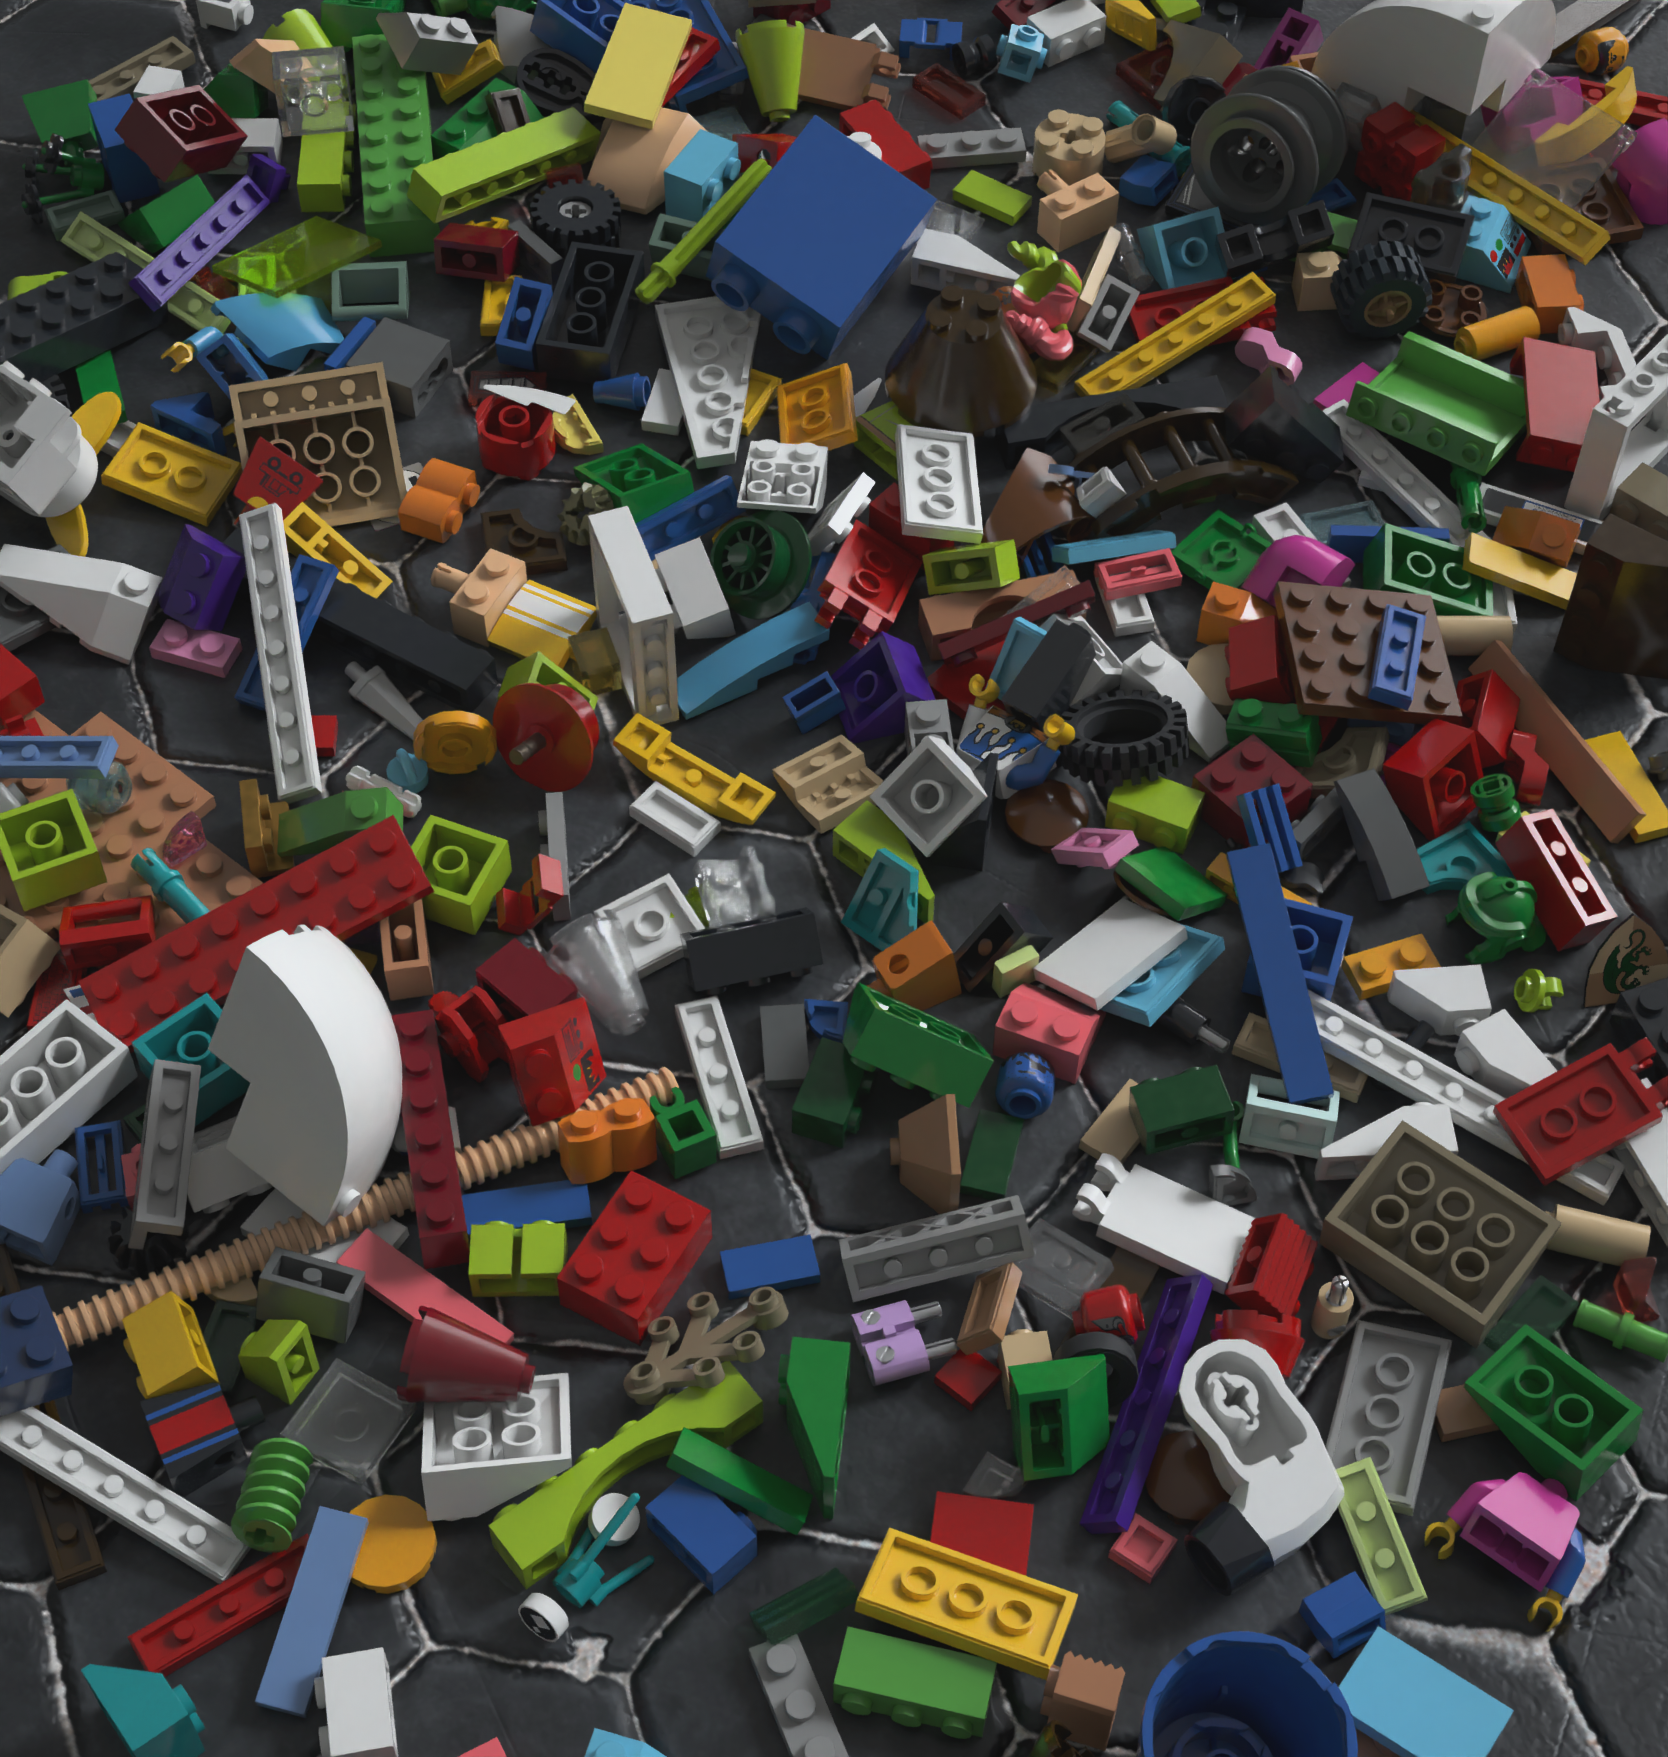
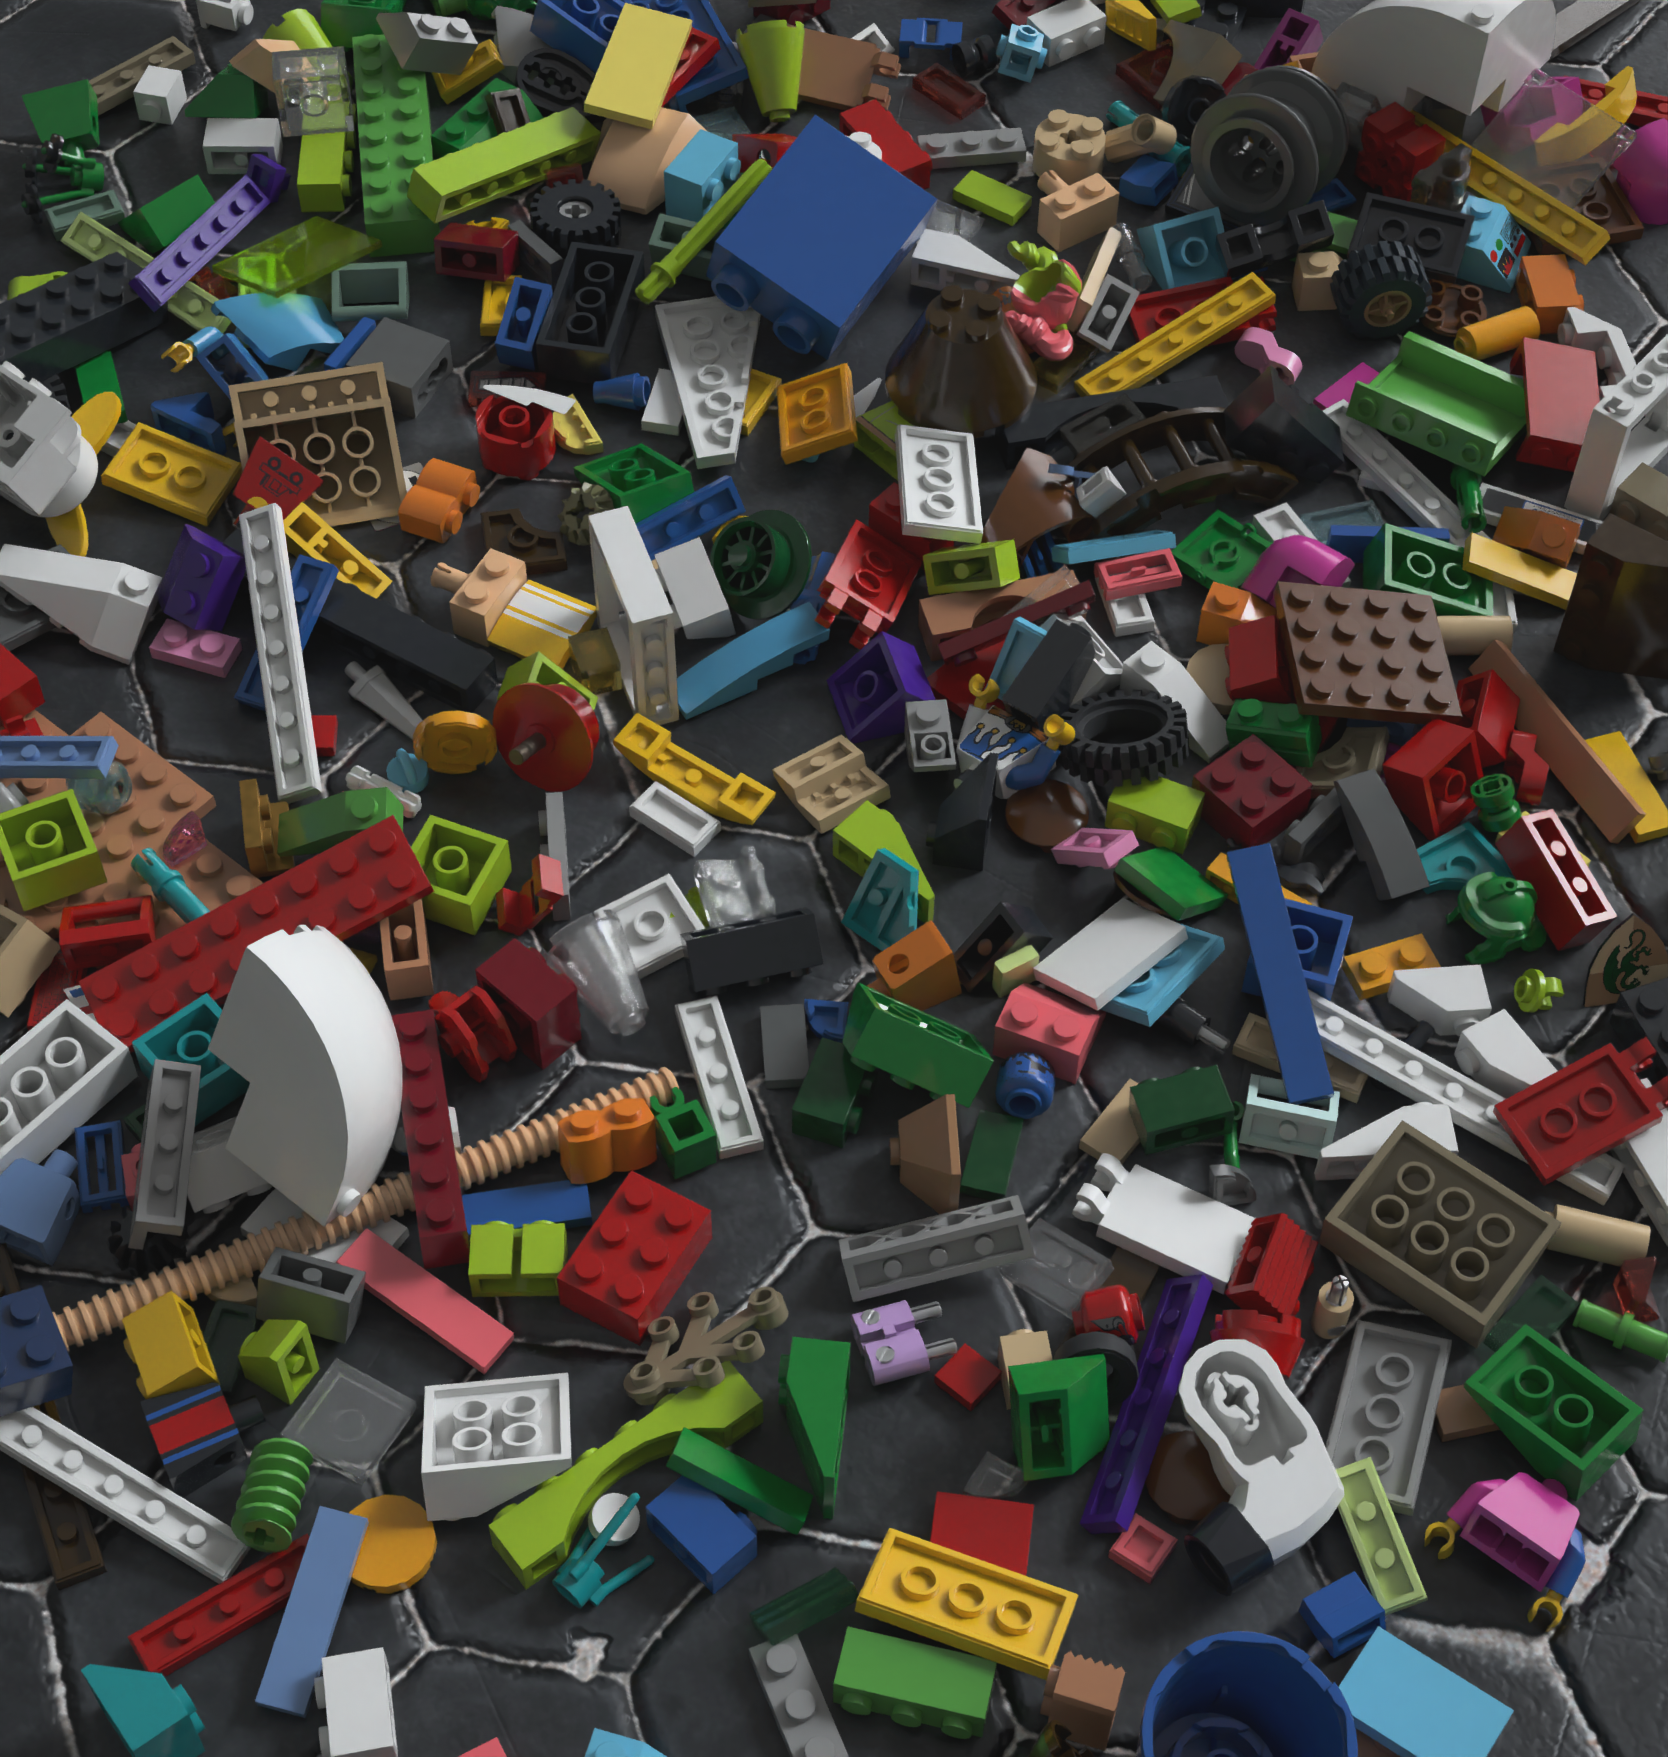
blue brick [88,93,160,203] -> none
dark red brick [115,85,248,183] -> none
dark red cone [397,1306,536,1402] -> none
red slope [498,997,606,1127] -> none
white tile [518,1593,569,1642] -> none
blue tile [720,1234,820,1300] -> none
white slope [737,439,828,514] -> none
blue piece [783,671,846,735] -> none
white plate [808,472,875,556] -> none
white slope [869,736,988,857] -> none
medium nougat tile [956,1262,1023,1355] -> none
blue tile [1236,783,1303,873] -> none
blue tile [1367,604,1426,711] -> none
light orange head [1575,27,1629,76] -> none

